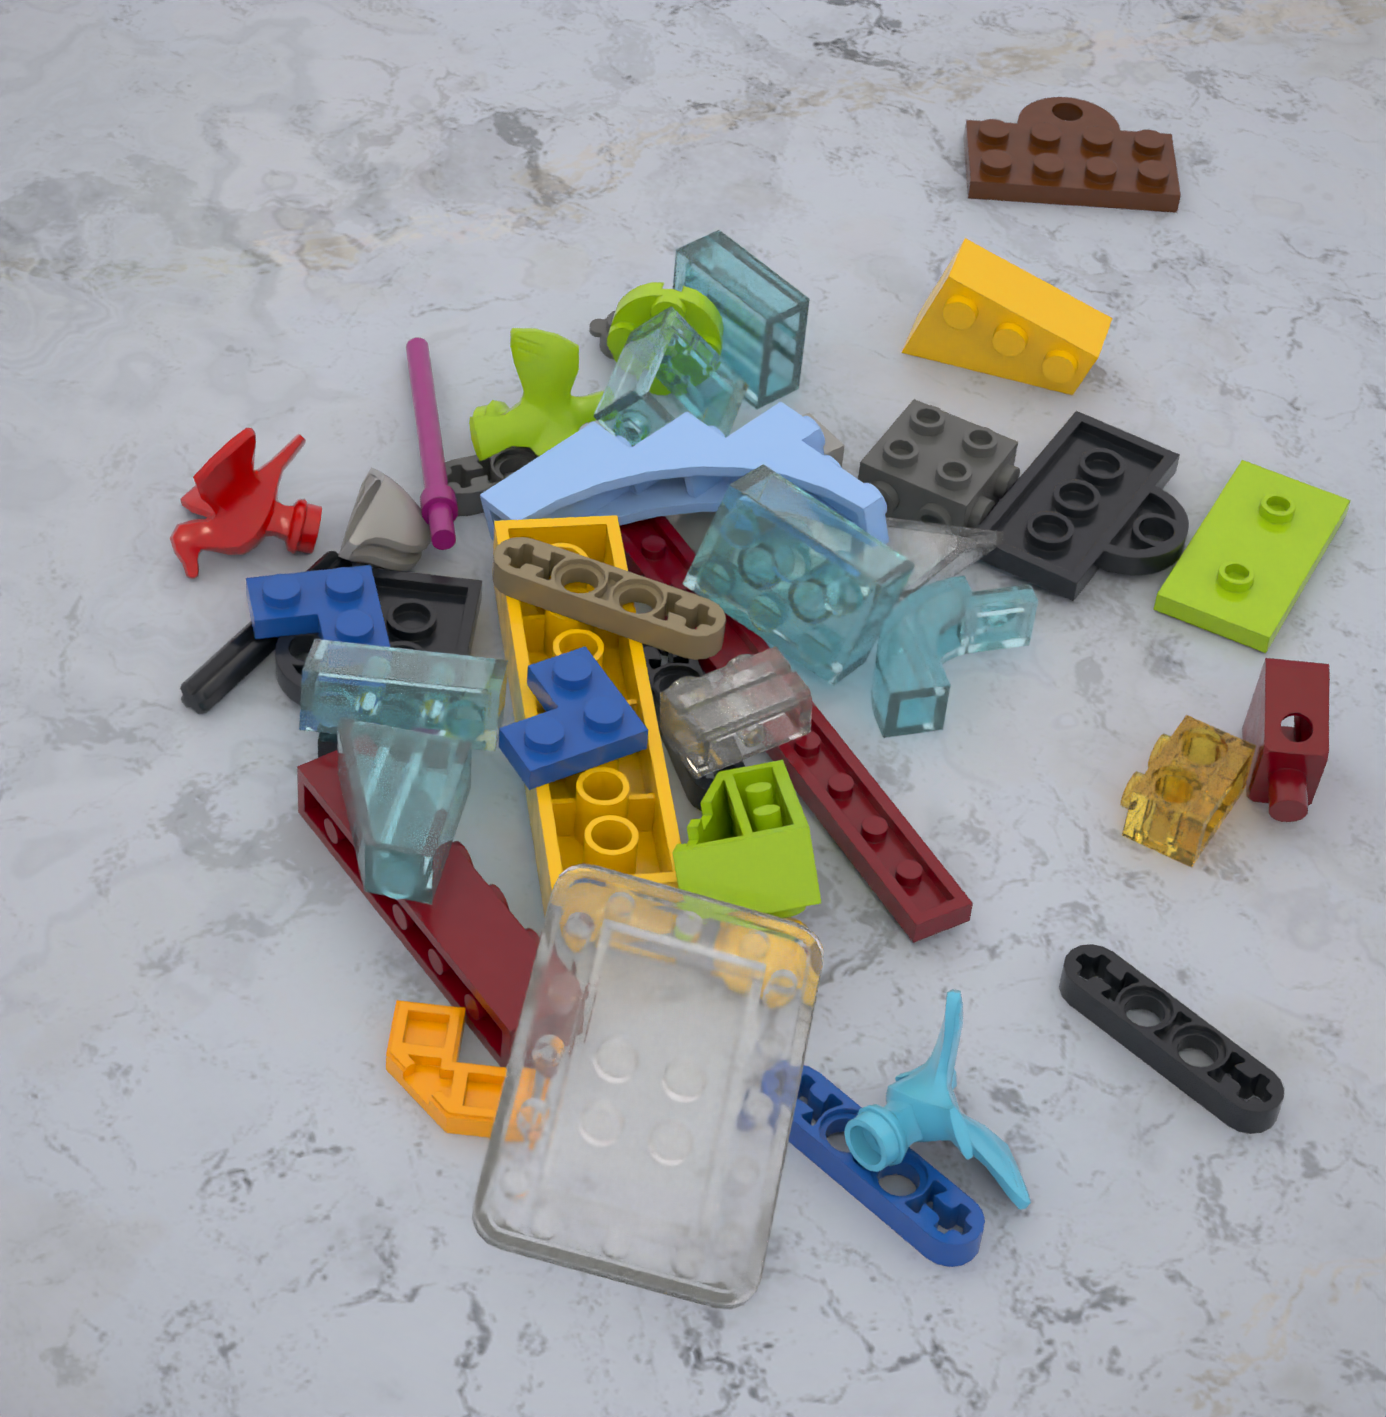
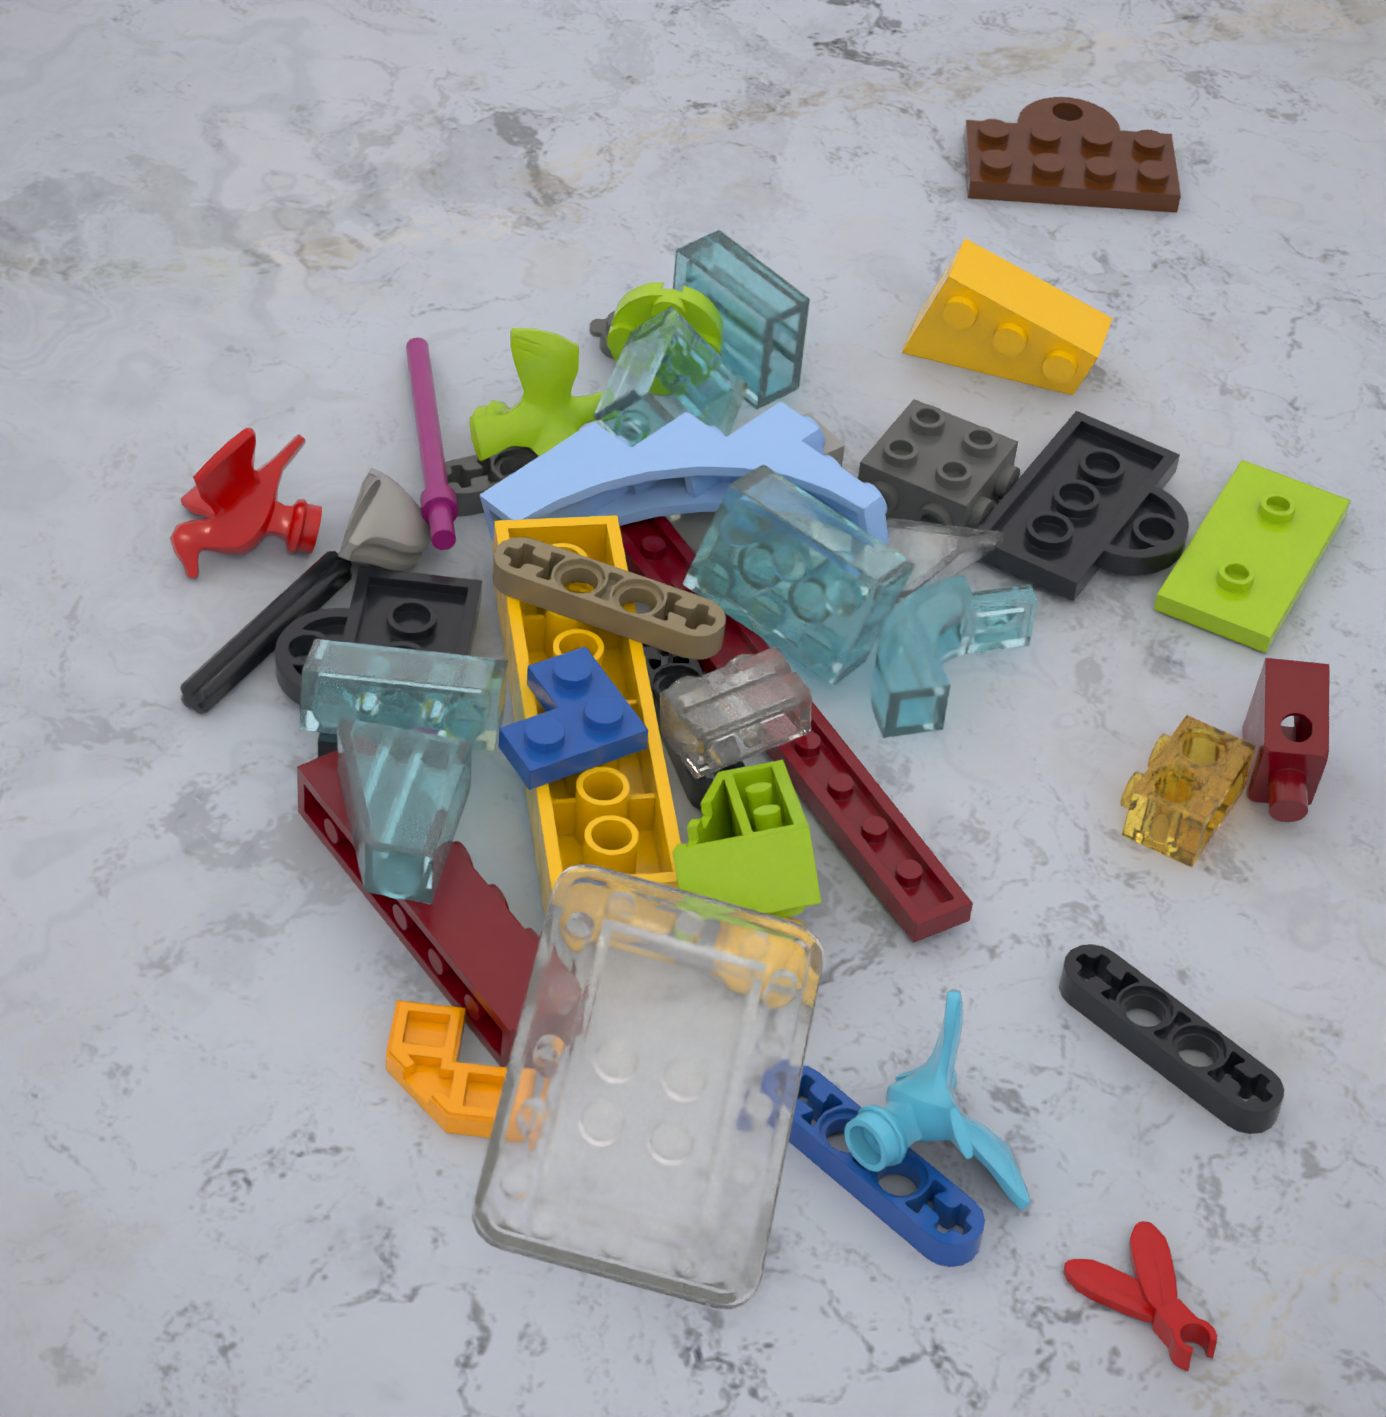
blue plate [246,565,391,676] -> none
none -> red piece [1063,1221,1217,1371]

